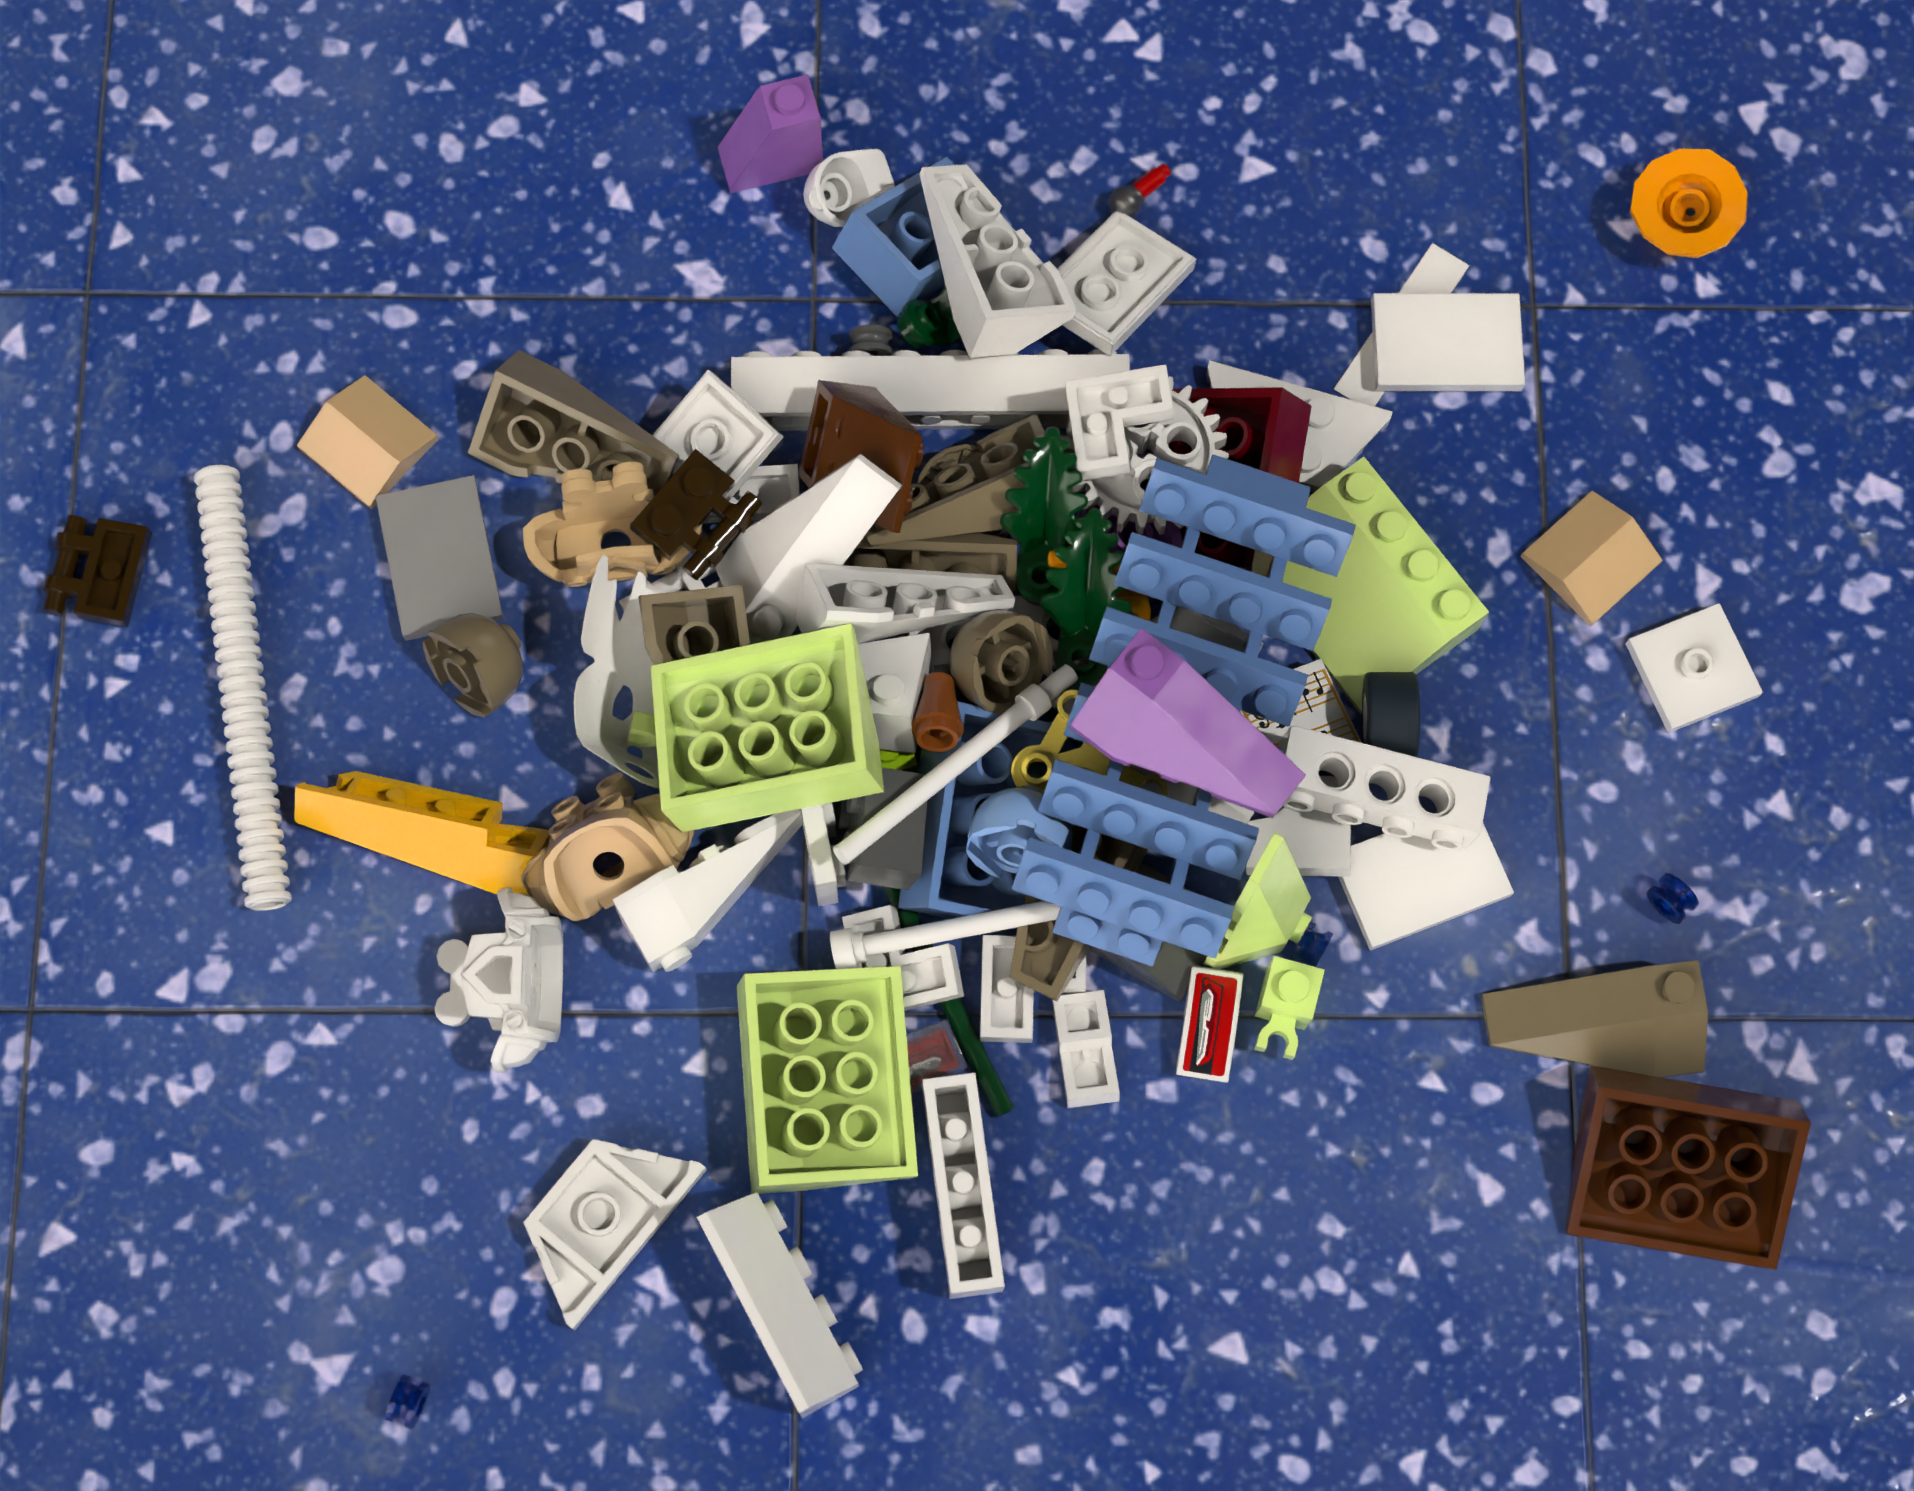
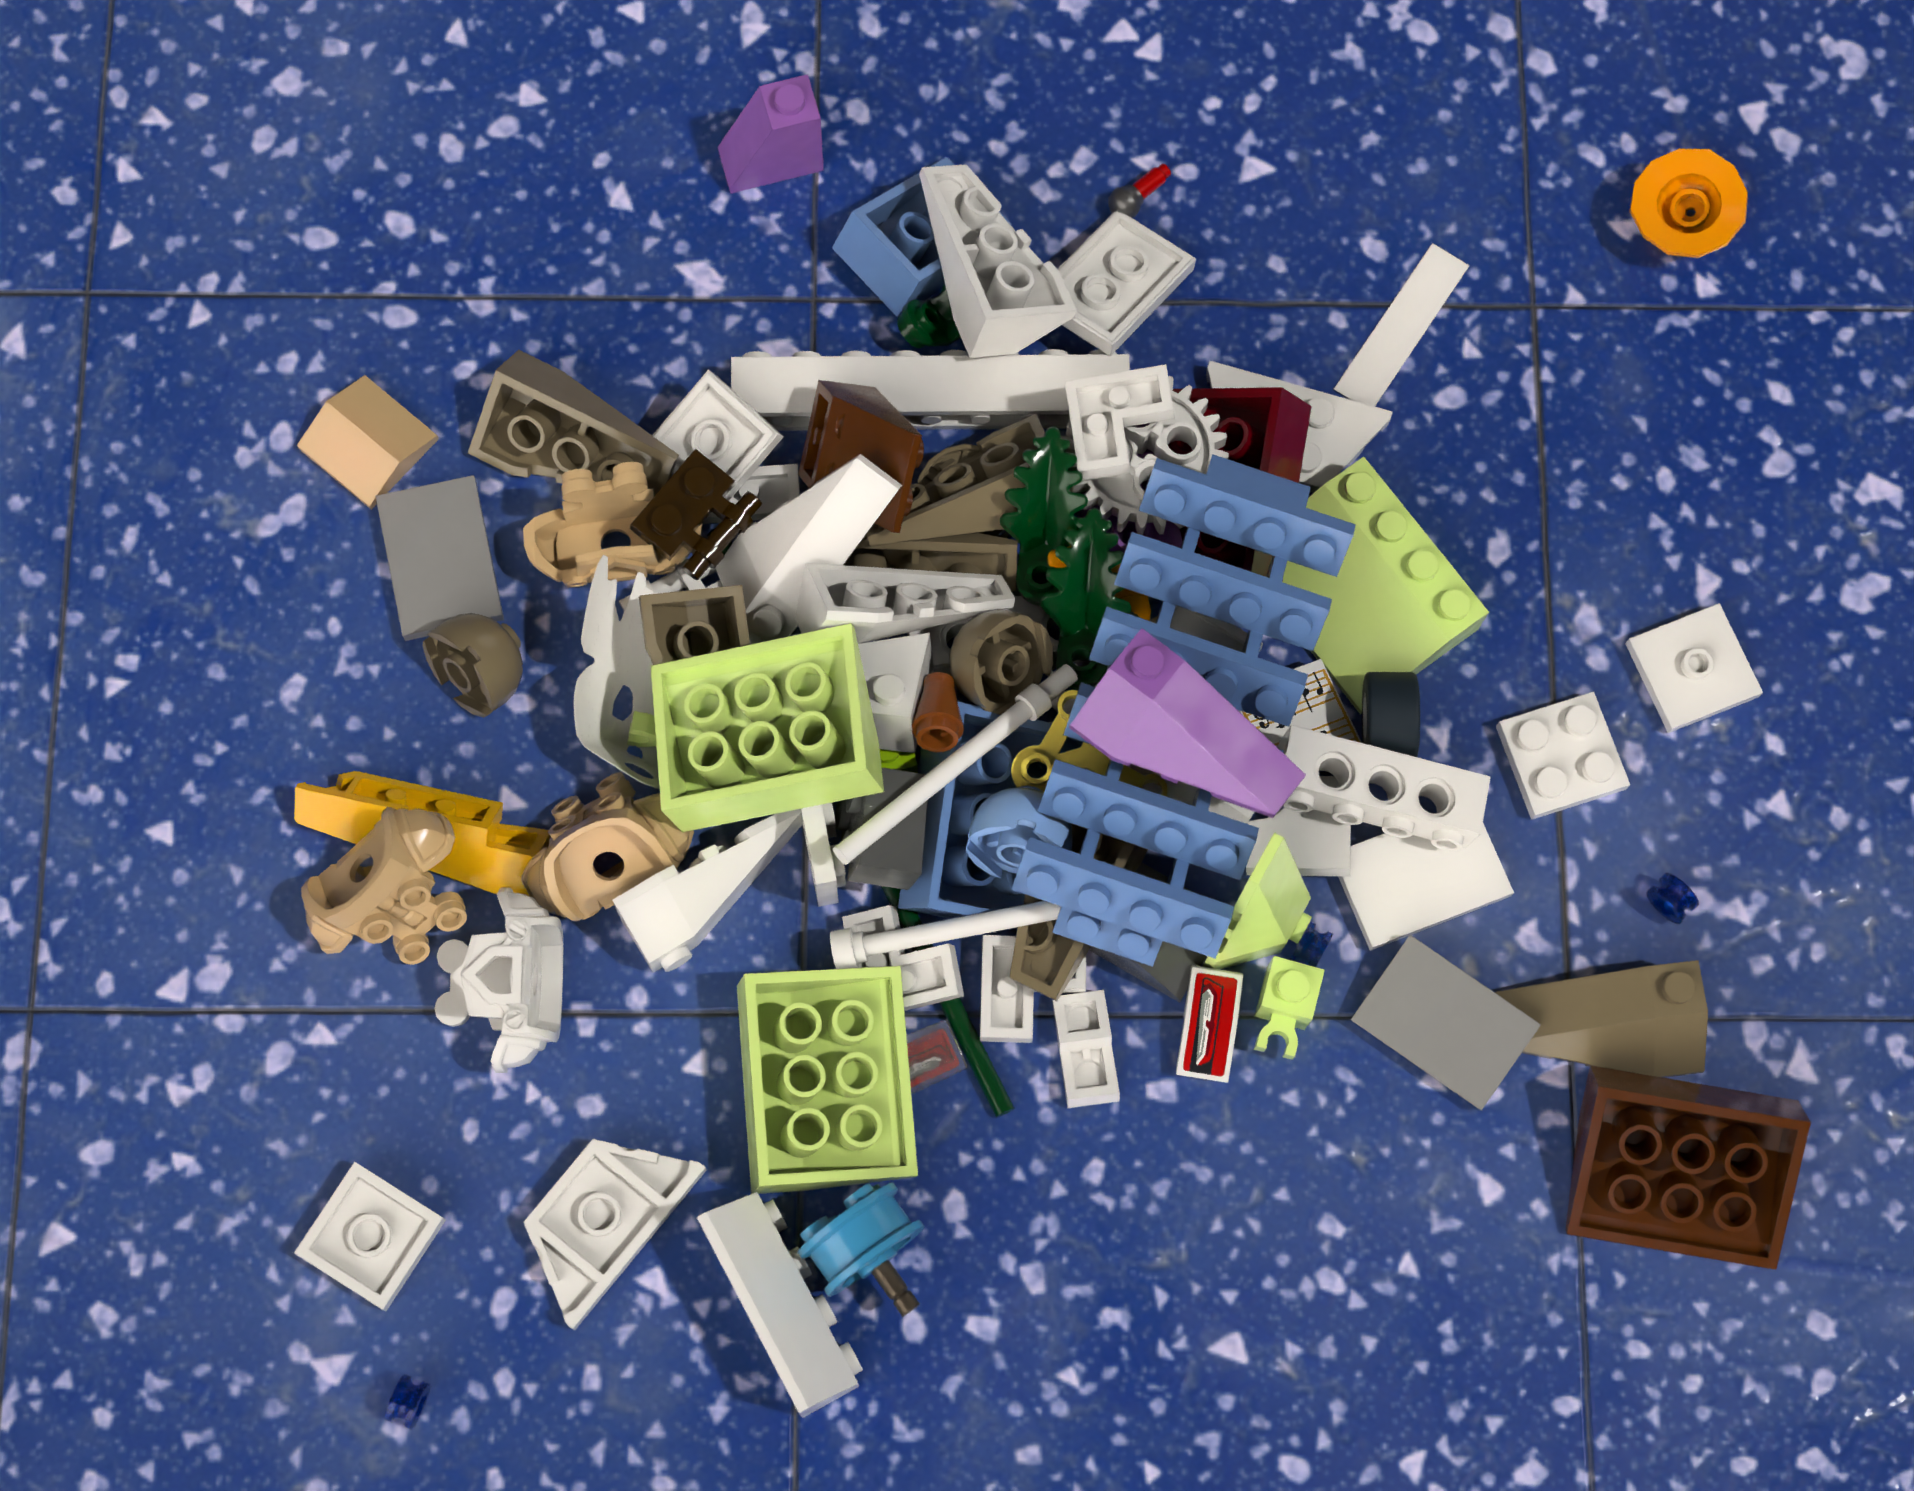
dark brown plate [43,515,152,627] -> none
white piece [194,465,292,911] -> none
white cap [803,149,895,227] -> none
dark grey bush [849,325,893,356] -> none
white brick [922,1073,1005,1299] -> none
white tile [1371,293,1525,391] -> none
tan slope [1520,491,1663,627] -> none
none -> white plate [294,1162,446,1311]
none -> tan piece [301,807,467,965]
none -> dark azure wheel [797,1182,925,1317]
none -> light grey tile [1351,935,1541,1111]
none -> white plate [1496,692,1630,820]

